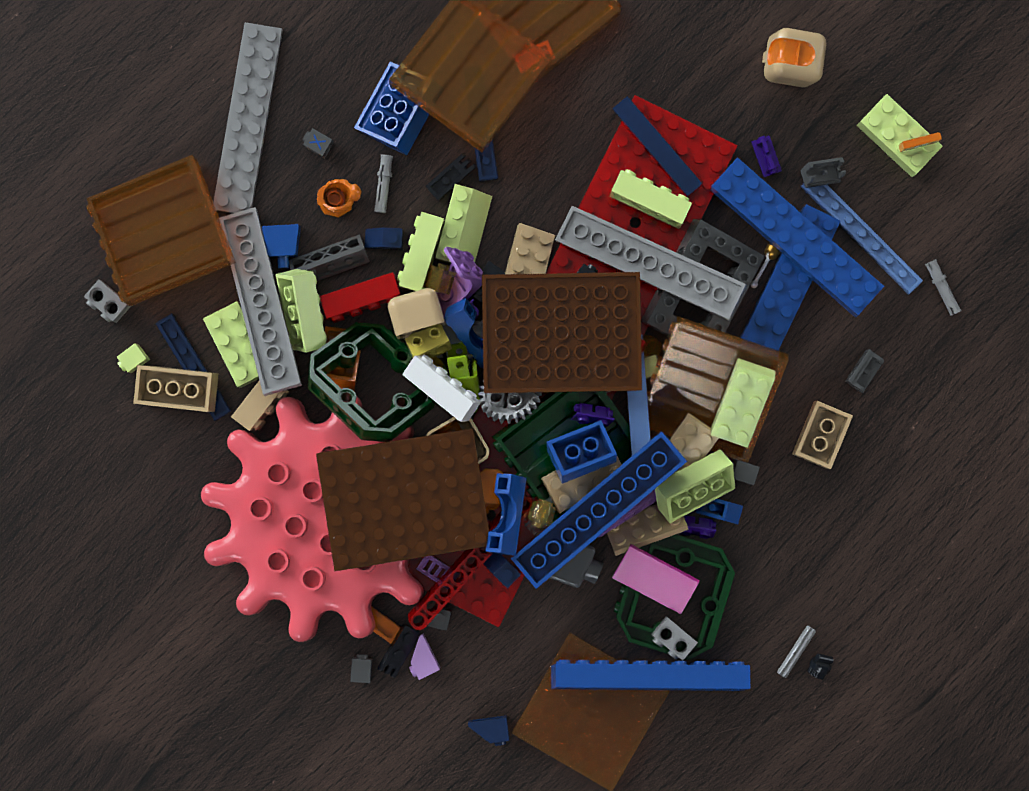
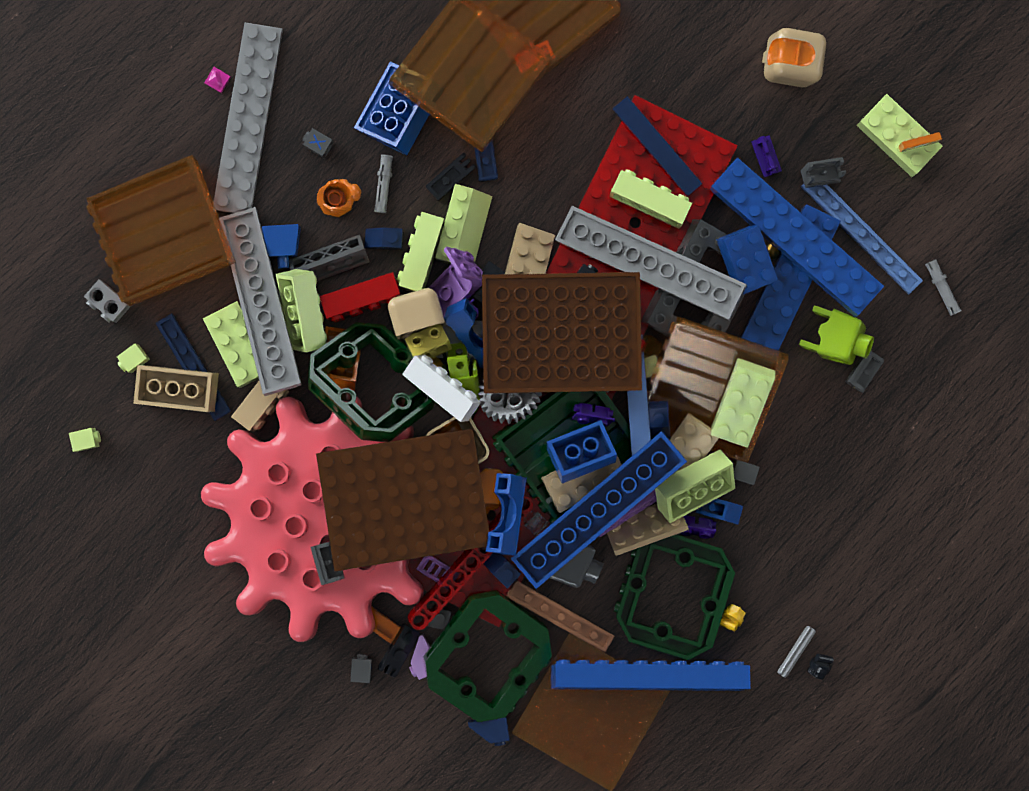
clear yellow brick [423,263,456,295] -> none
clear yellow head [528,499,556,529] -> none
dark pink tile [612,544,700,614] -> none
light grey brick [652,616,698,661] -> none
tan brick [792,401,853,469] -> none
none -> yellowish green brick [69,428,101,452]
none -> dark pink tile [204,67,231,94]
none -> dark grey hinge [311,541,345,585]
none -> dark green panel [423,590,552,722]
none -> nougat tile [506,580,615,652]
none -> dark blue slope [648,400,671,439]
none -> blue brick [716,225,778,295]
none -> yellow piece [720,604,746,632]
none -> lime piece [799,305,874,365]

